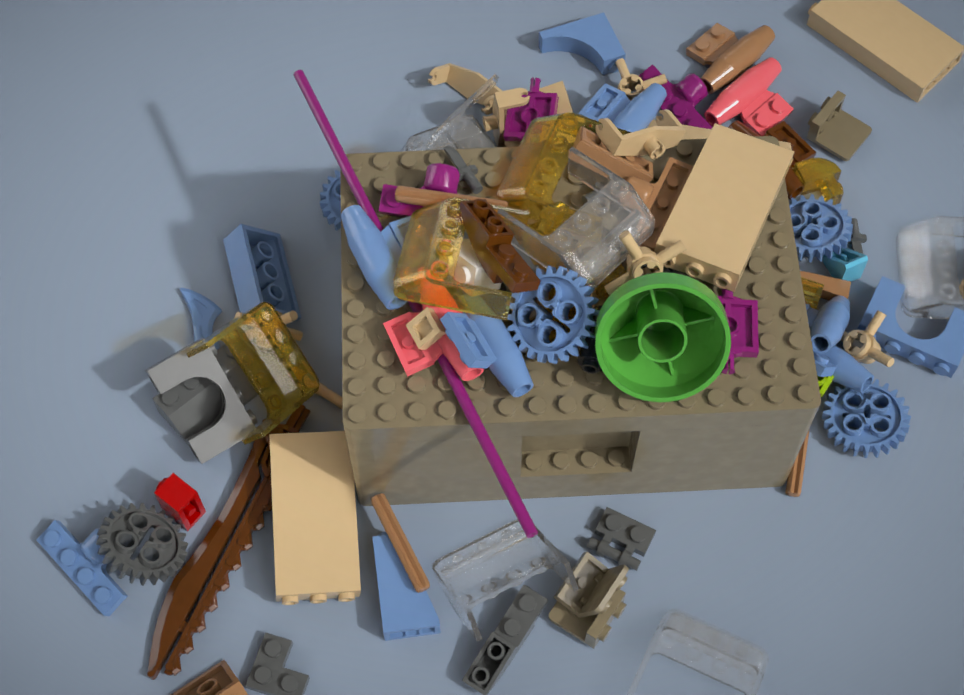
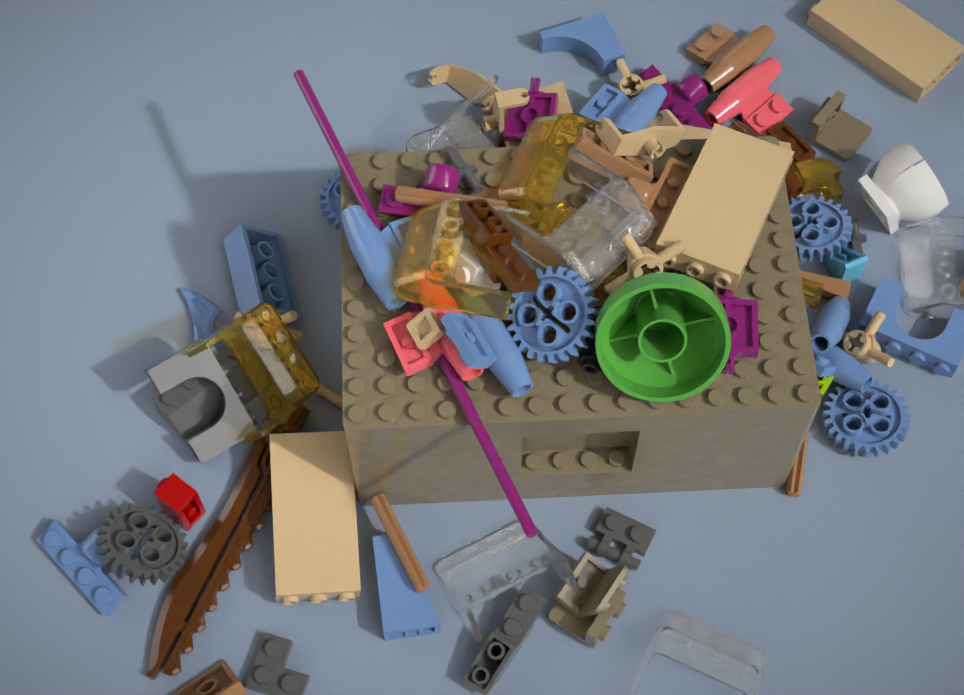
none -> white plate [858,142,949,235]

